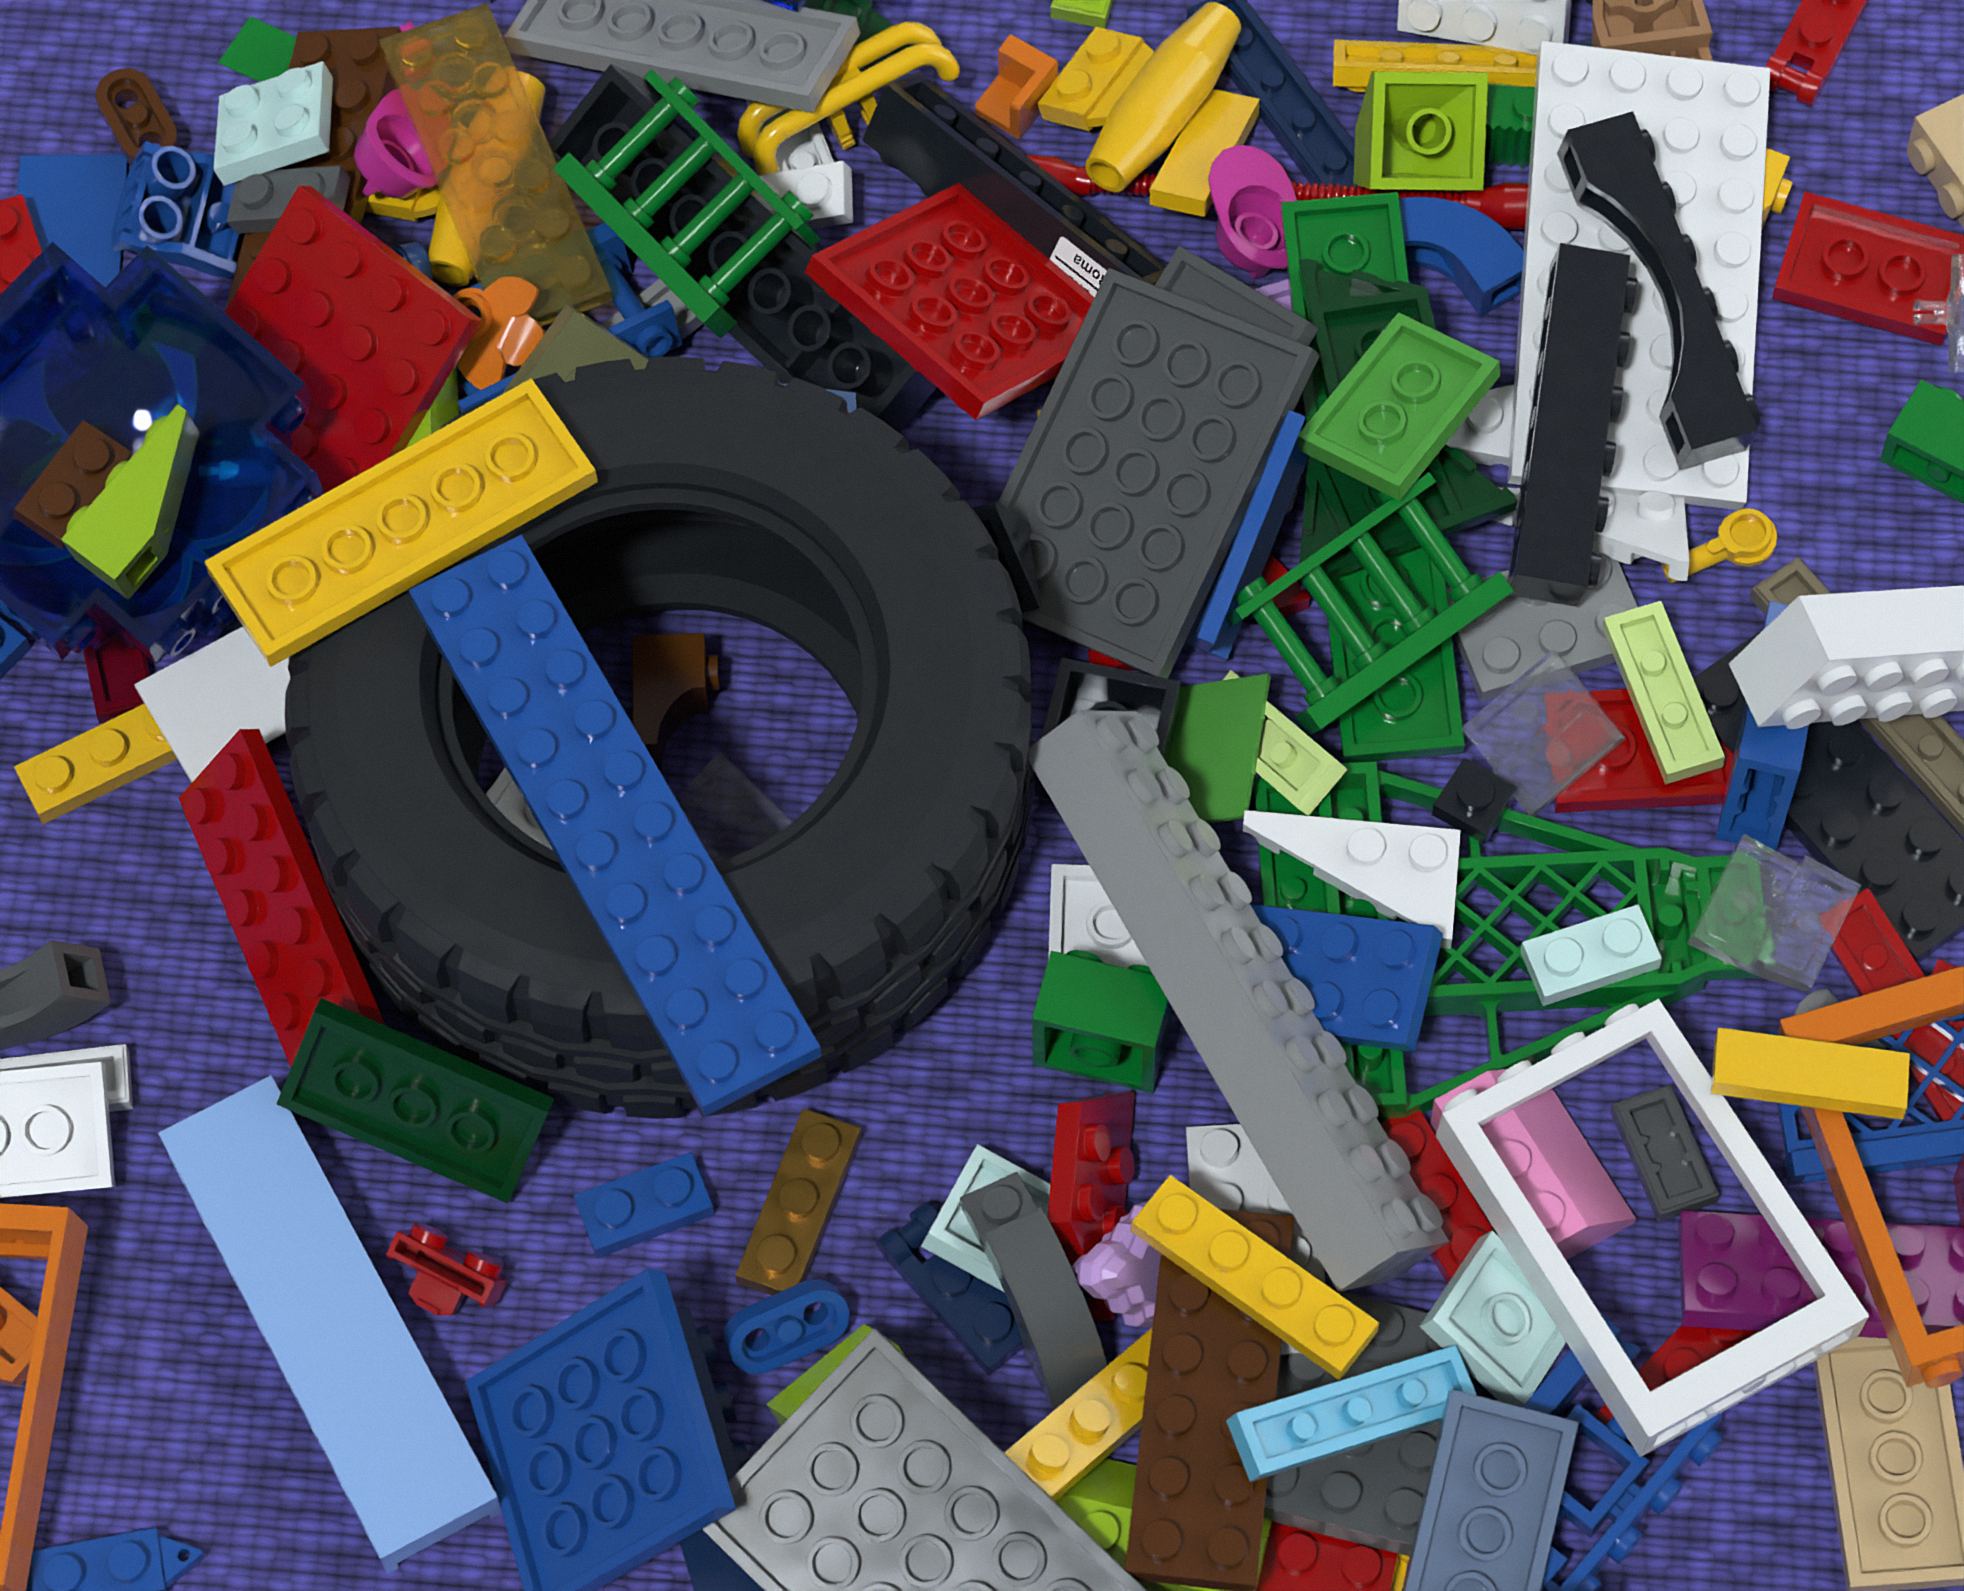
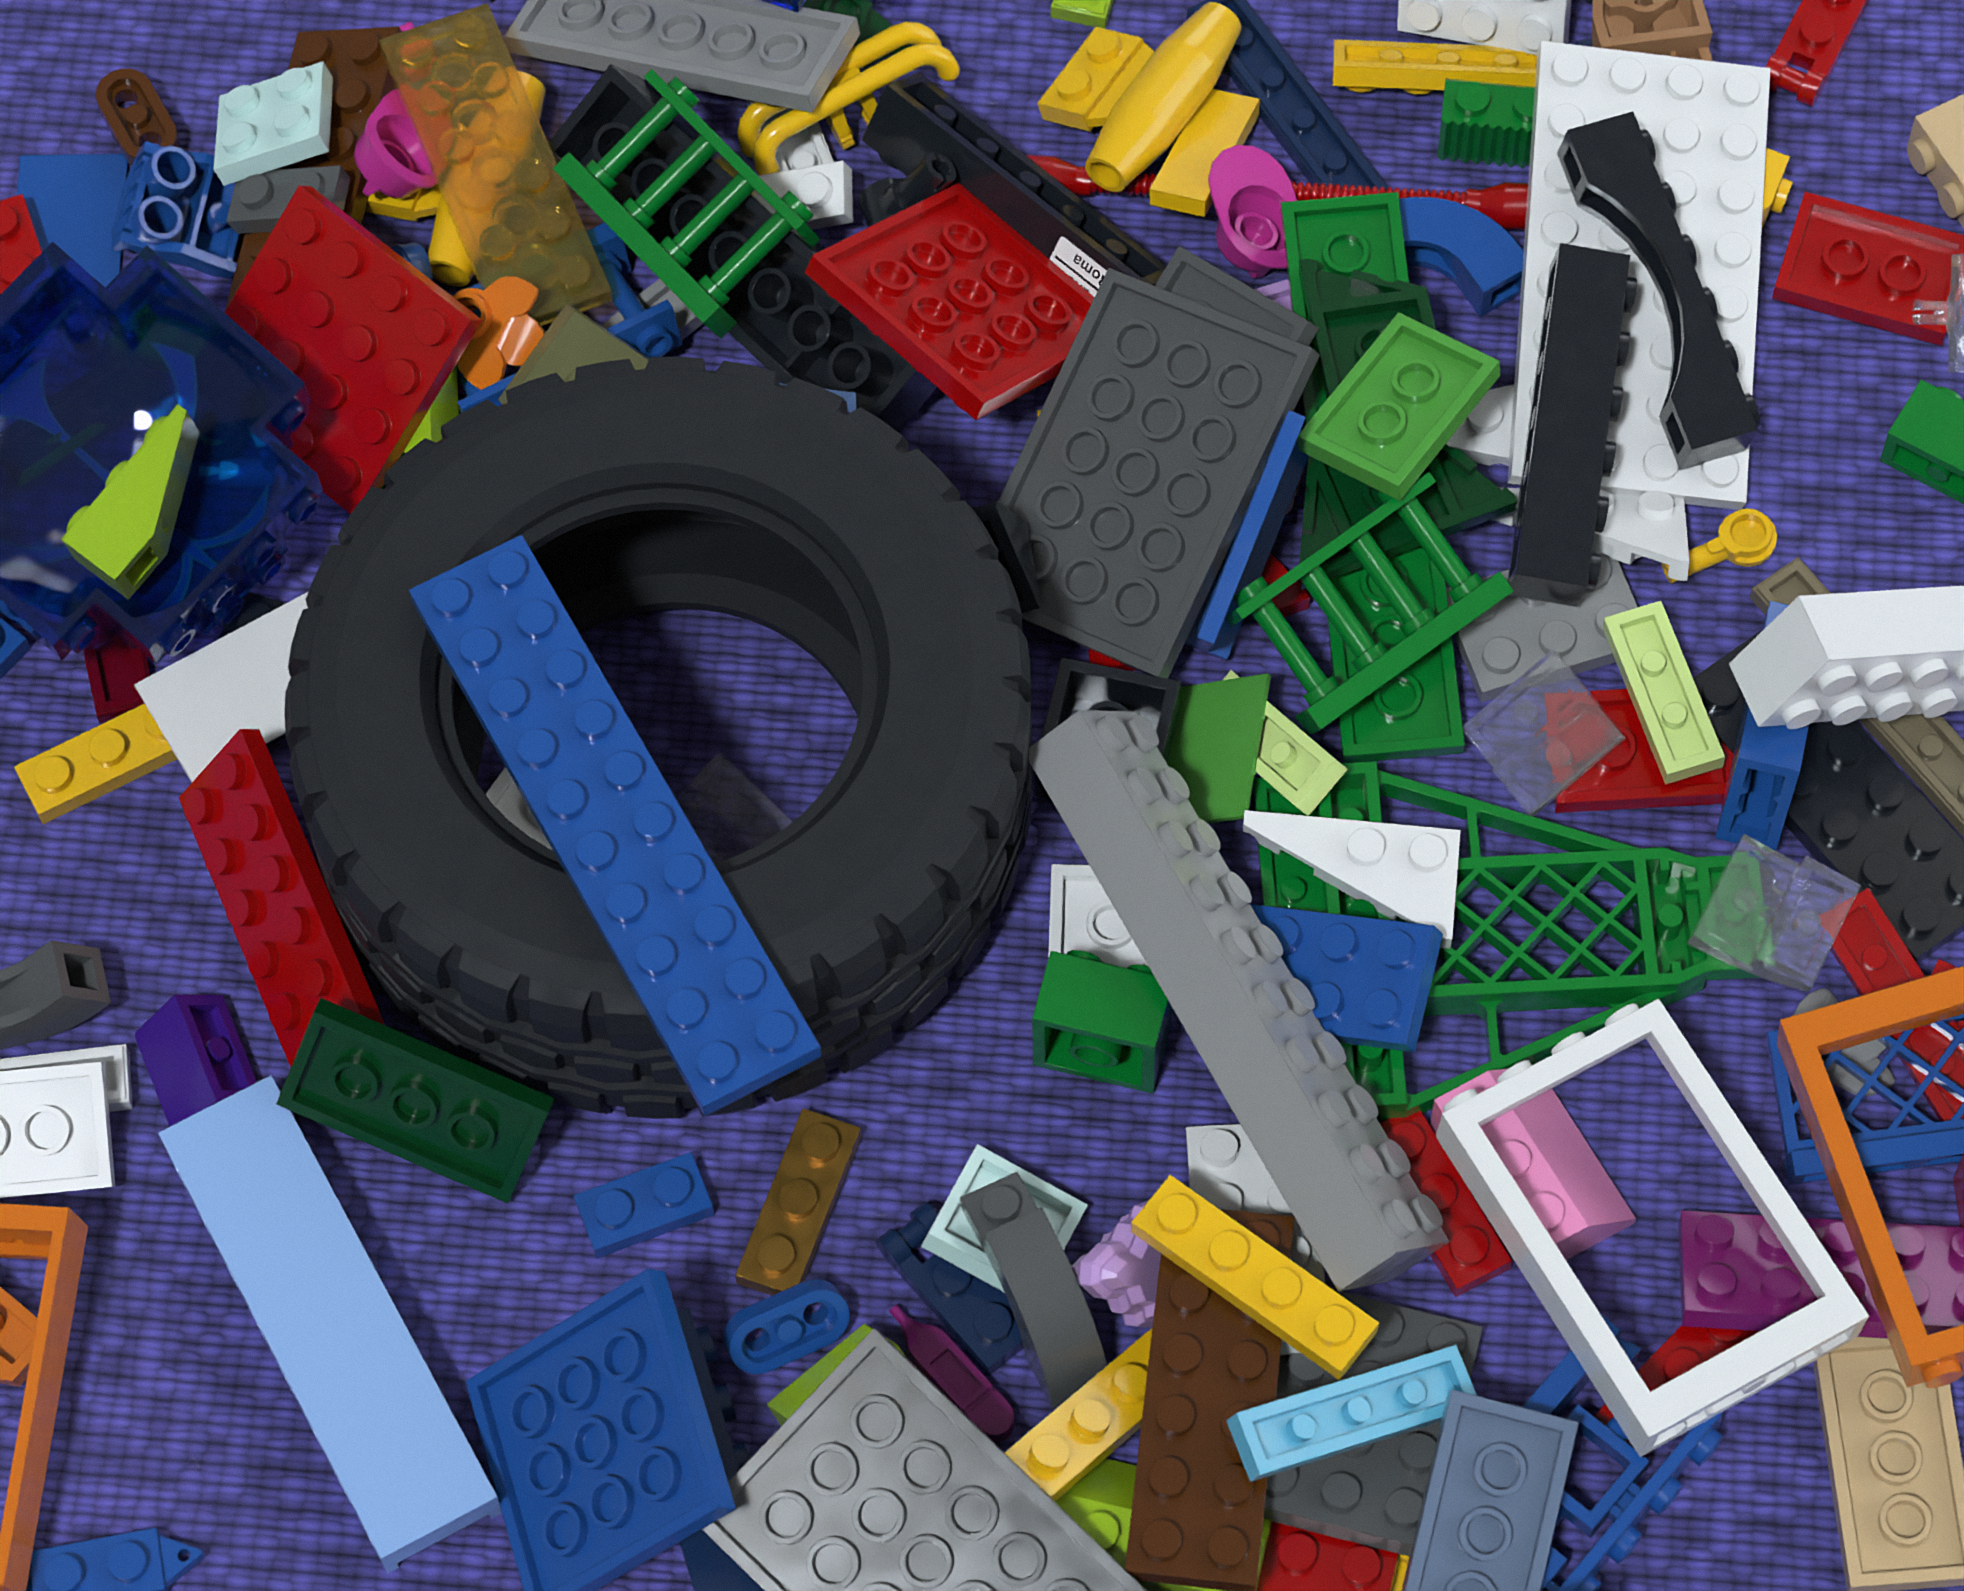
reddish brown plate [13,420,132,550] -> none
yellow plate [204,378,598,667] -> none
green sticker [218,16,297,82] -> none
red piece [386,1222,508,1315] -> none
reddish brown arch [632,633,720,770] -> none
orange panel [975,34,1058,140] -> none
red wing [1047,1091,1135,1322] -> none
lime slope [1353,71,1488,190] -> none
light aqua plate [1419,1230,1566,1407] -> none
black plate [1432,758,1517,844] -> none
light aqua plate [1520,904,1662,1006] -> none
dark grey plate [1610,1084,1719,1223] -> none
yellow tile [1711,1028,1910,1120] -> none
none -> dark purple panel [135,994,257,1127]
none -> black pin [858,153,956,228]
none -> magenta piece [889,1304,1014,1442]

